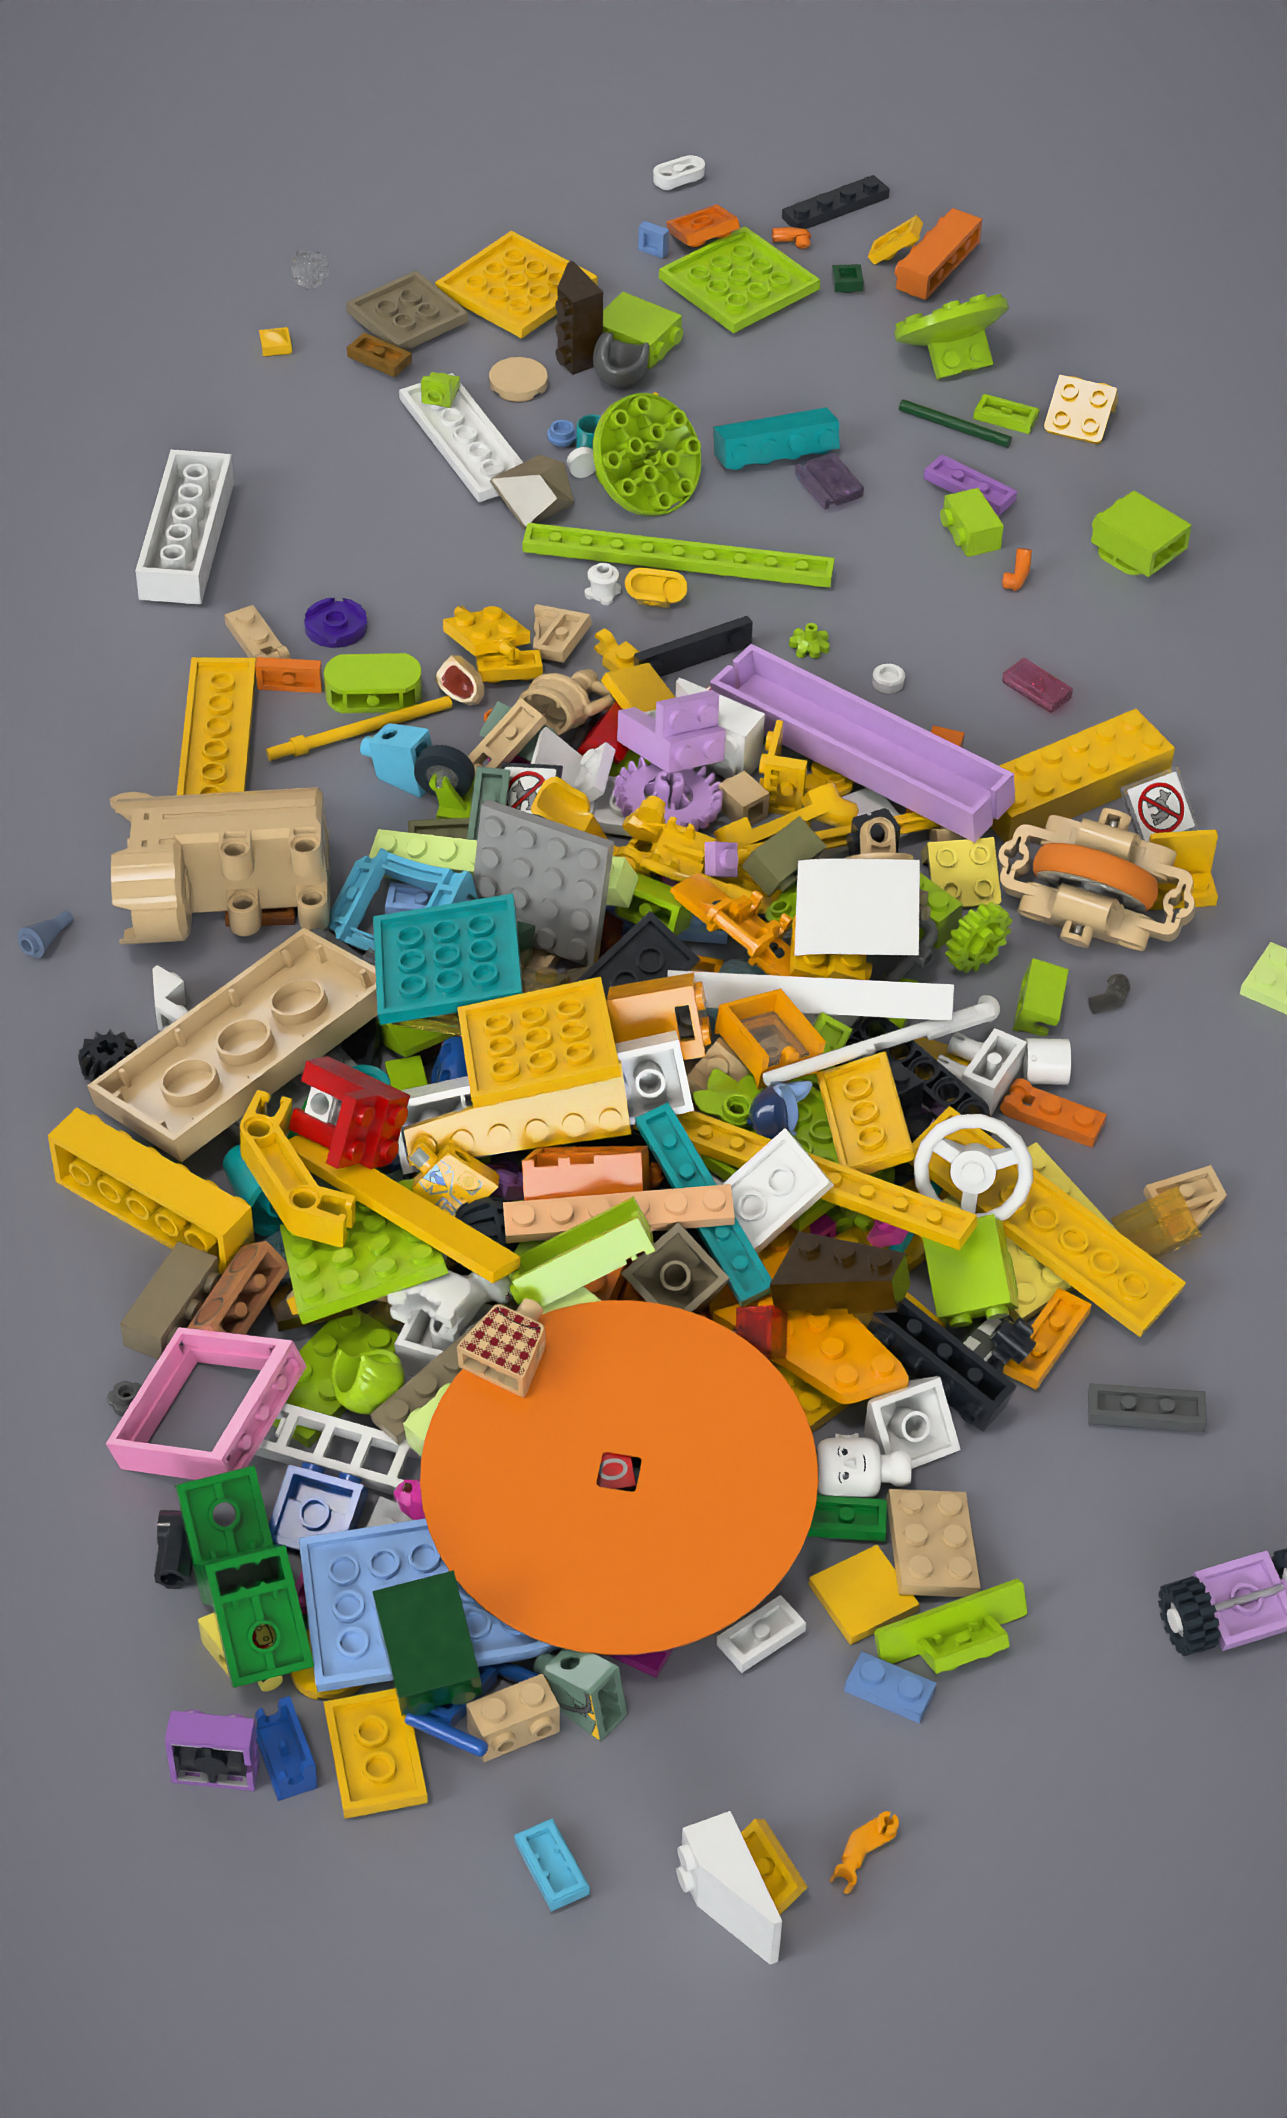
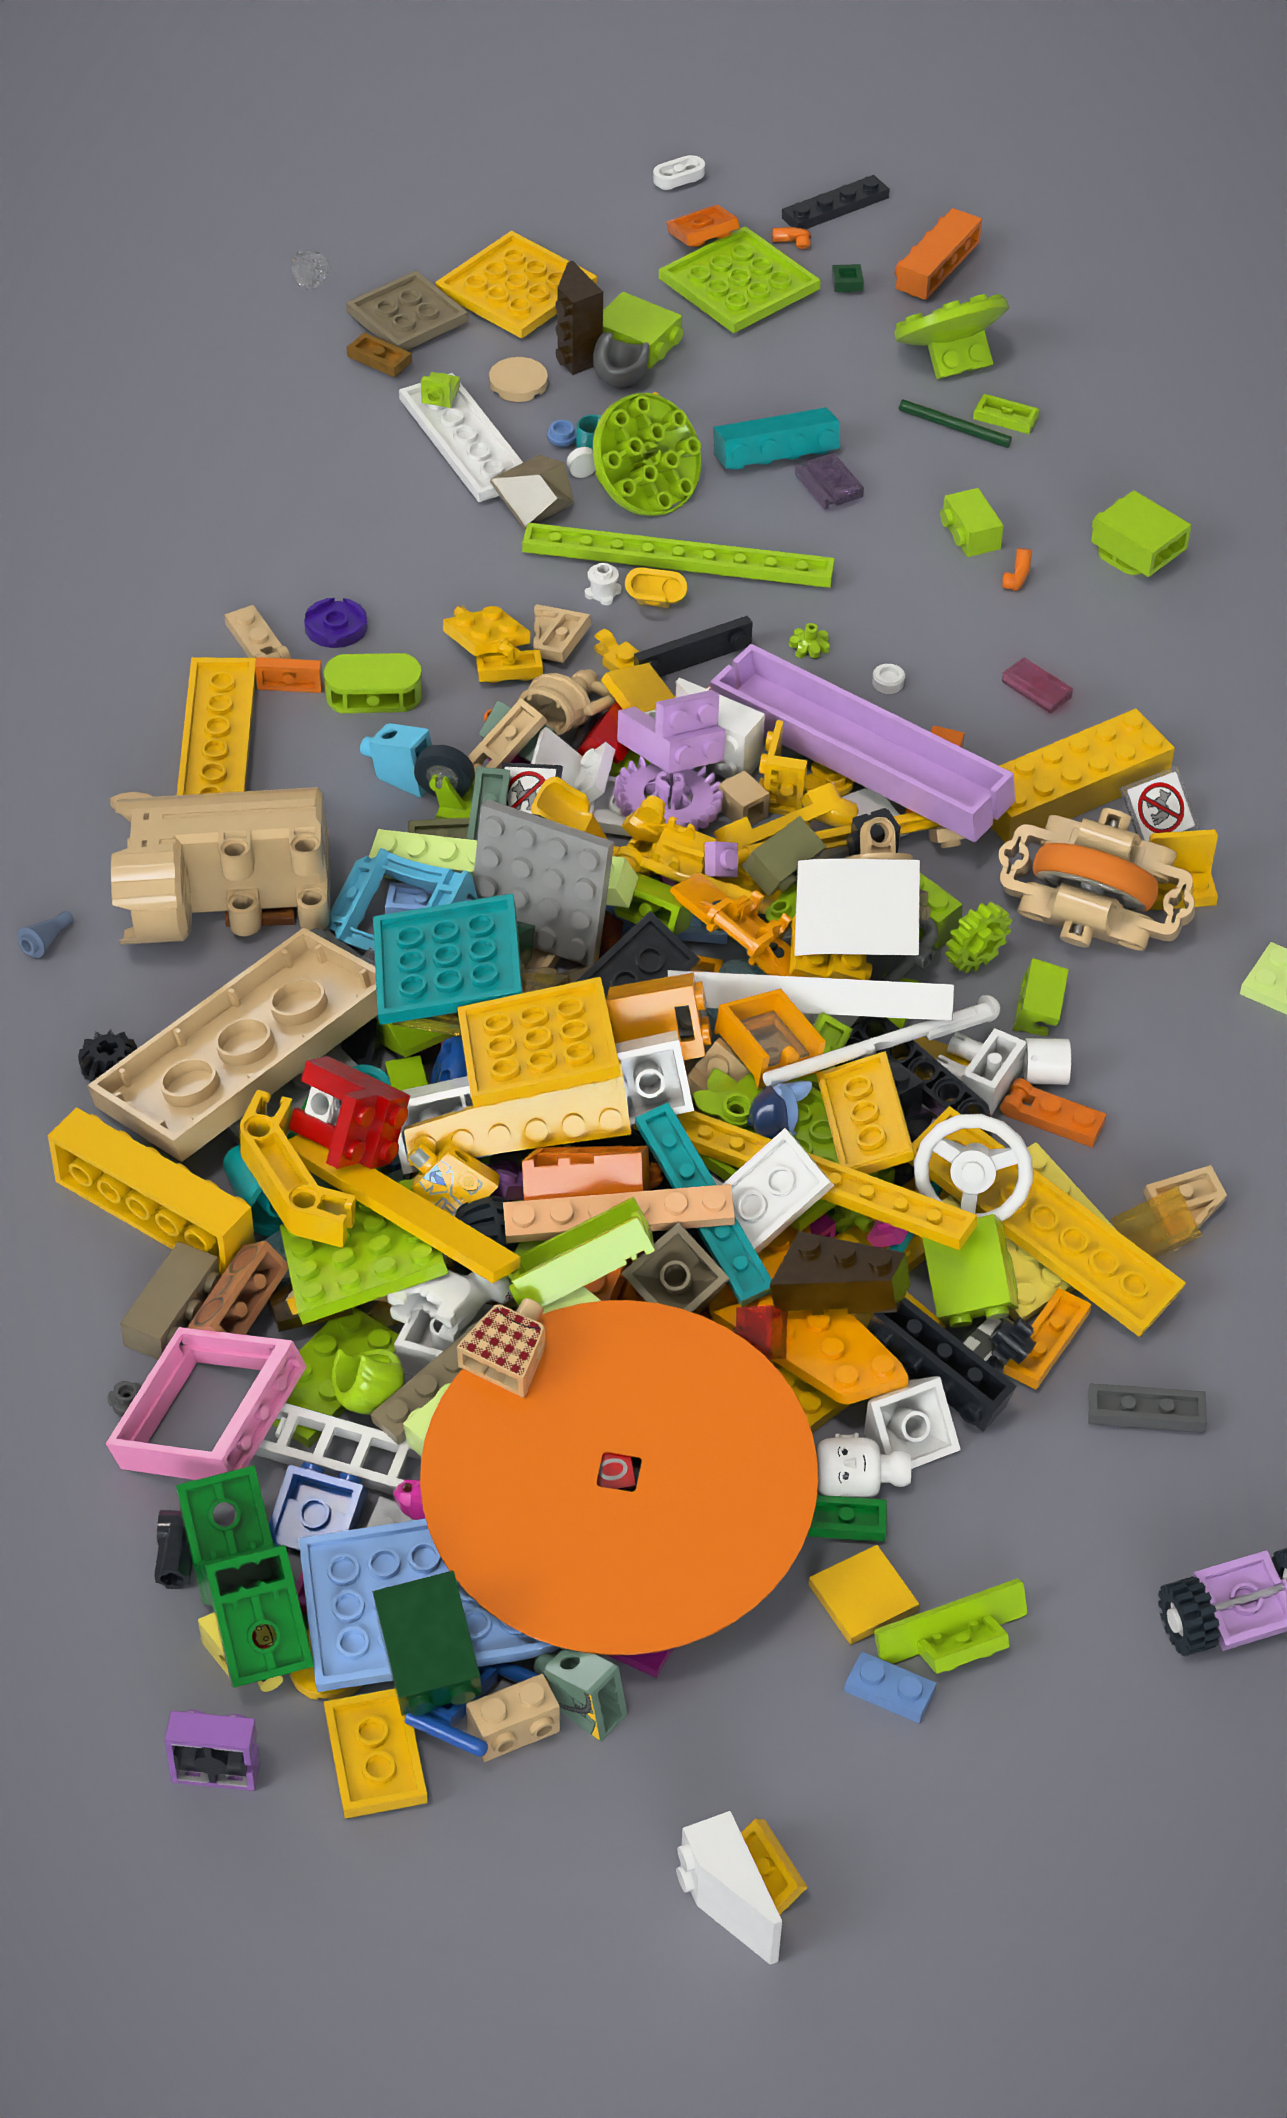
white brick [135,449,234,604] -> none
white slope [152,965,188,1031] -> none
blue hinge [255,1696,318,1801] -> none
yellow tile [259,327,292,356] -> none
yellow bar [266,695,452,761] -> none
rock [435,655,485,706] -> none
medium azure plate [514,1818,590,1912] -> none
medium blue plate [638,221,669,259] -> none
white plate [716,1595,806,1673] -> none
light orange arm [829,1811,899,1894] -> none
yellow plate [868,215,924,265] -> none
tan plate [886,1489,981,1597] -> none
light yellow bracket [921,837,1002,908] -> none
medium lavender plate [924,454,1017,516] -> none
bracket [1044,375,1118,444] -> none
clear smoke arm [1088,974,1130,1014] -> none

